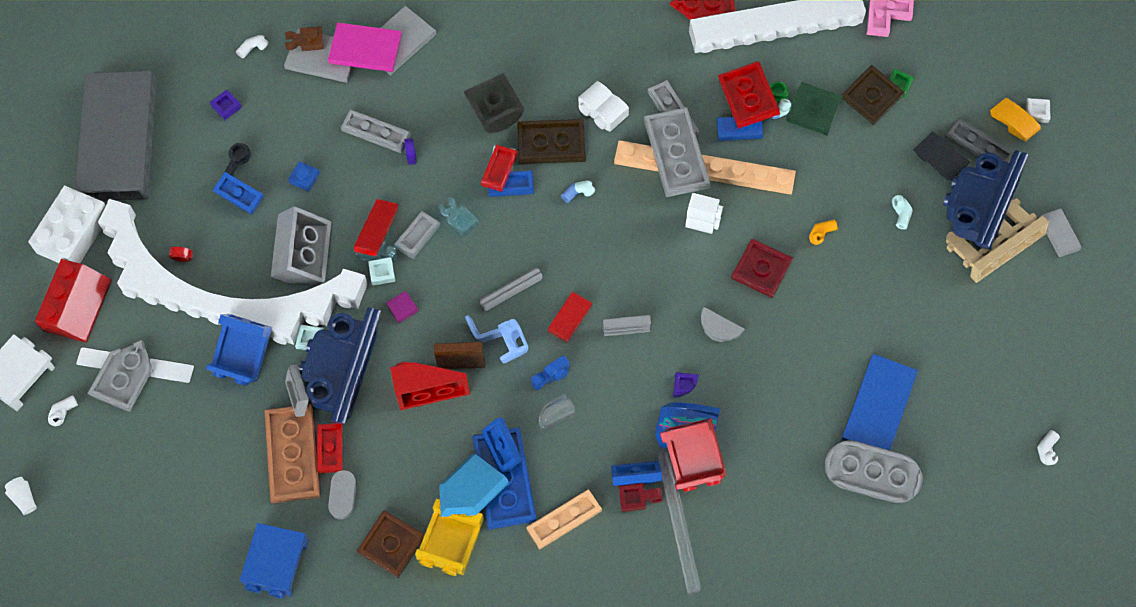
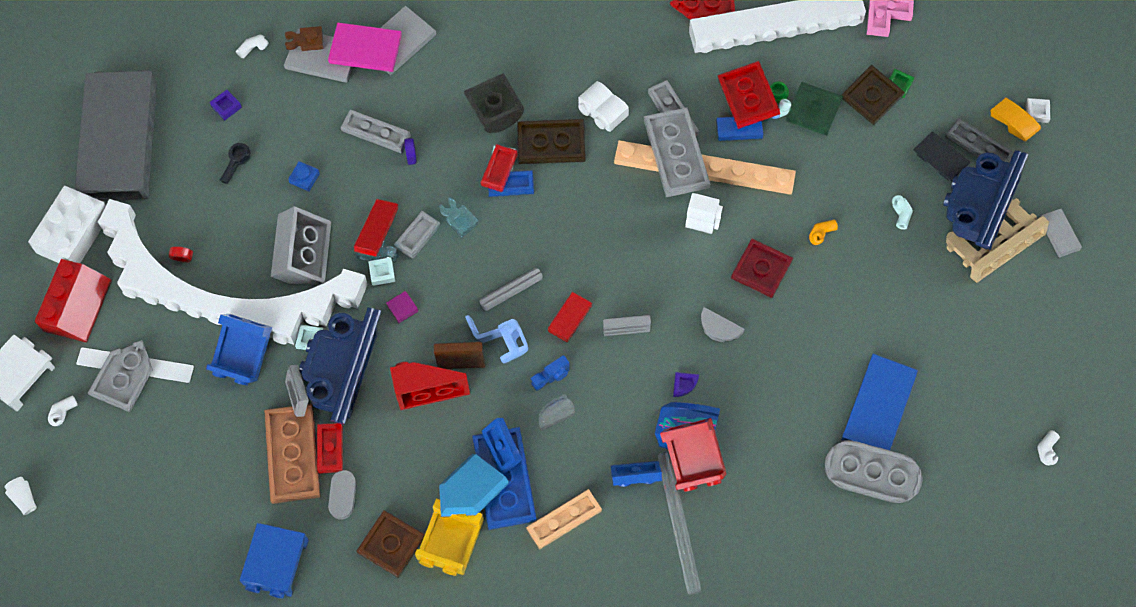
blue plate [213,172,264,215] -> none
arm [561,180,595,203] -> none
dark red plate [619,483,662,512] -> none

